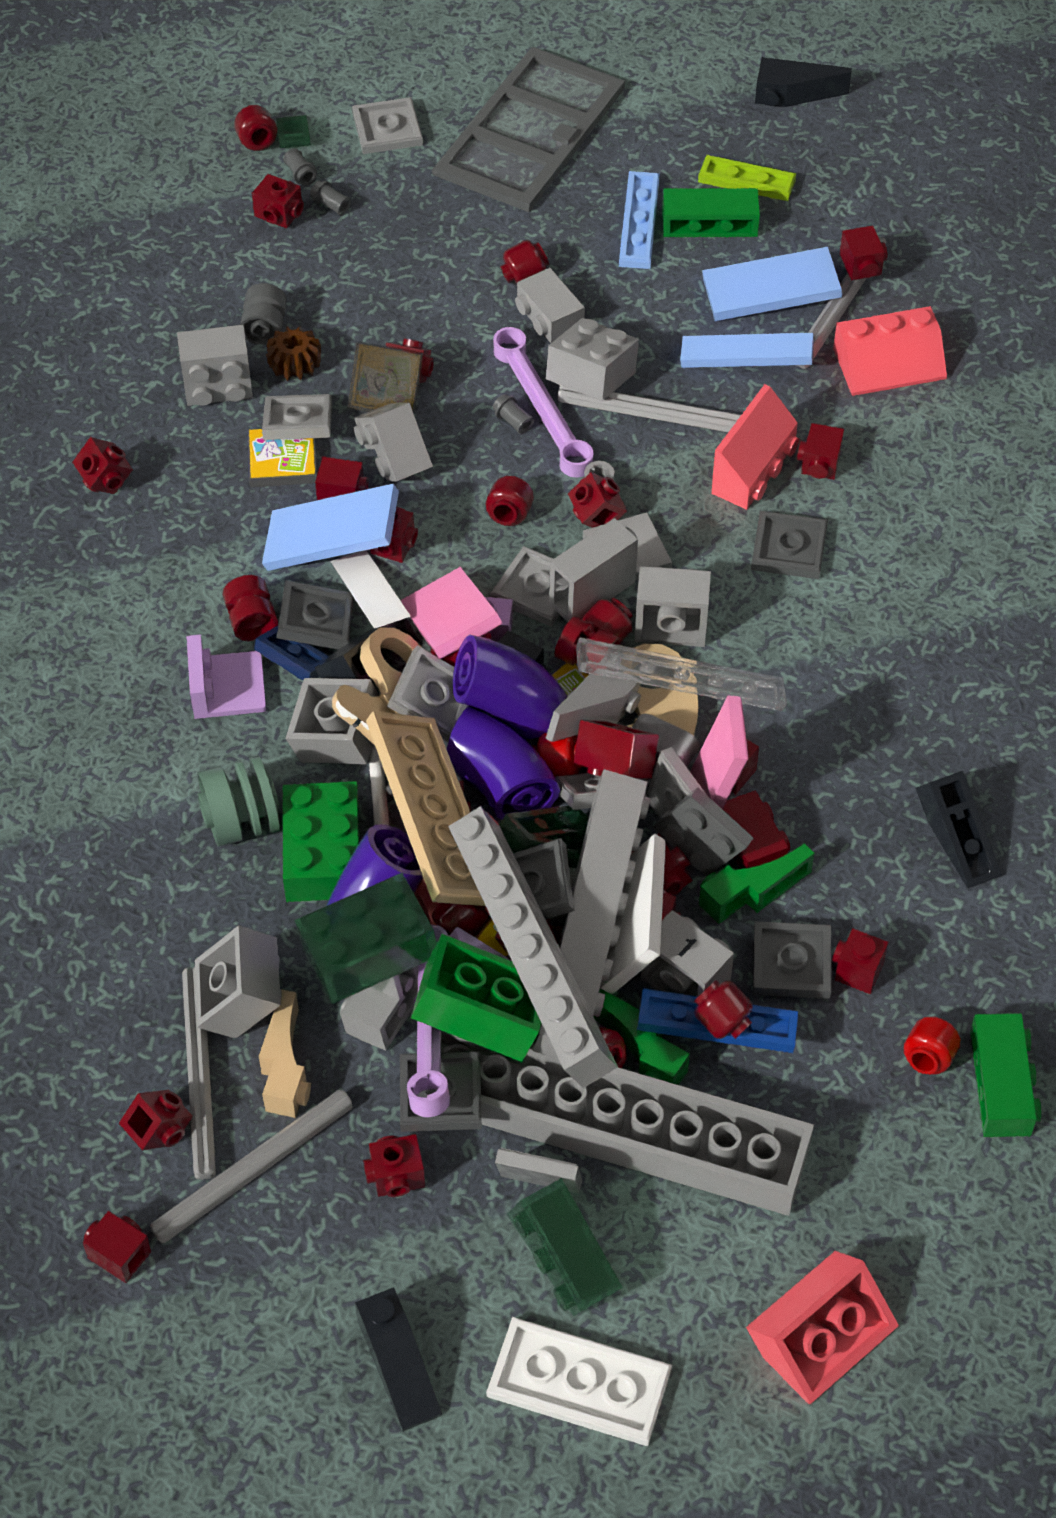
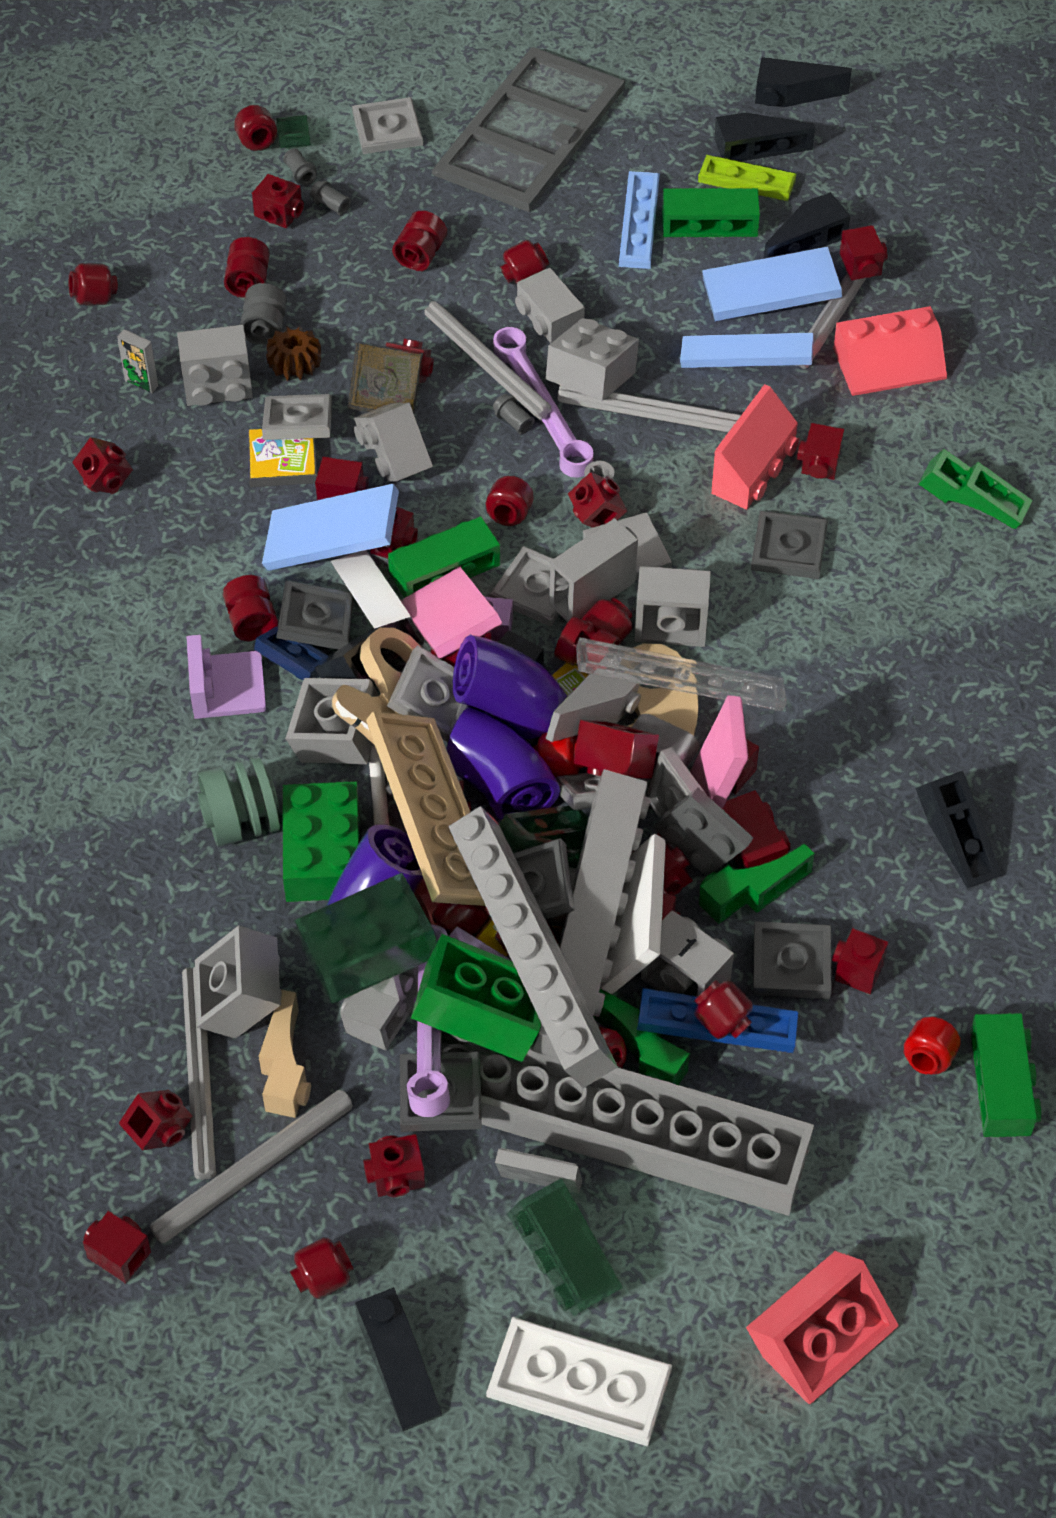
none -> dark red head [68,263,118,306]
none -> tile [117,330,158,393]
none -> dark red wheel [224,237,270,298]
none -> dark red head [290,1237,354,1299]
none -> green brick [388,516,500,598]
none -> dark red wheel [392,210,448,271]
none -> light grey axle [424,301,551,420]
none -> black slope [714,112,815,162]
none -> black slope [764,192,850,259]
none -> green slope [918,449,1033,529]

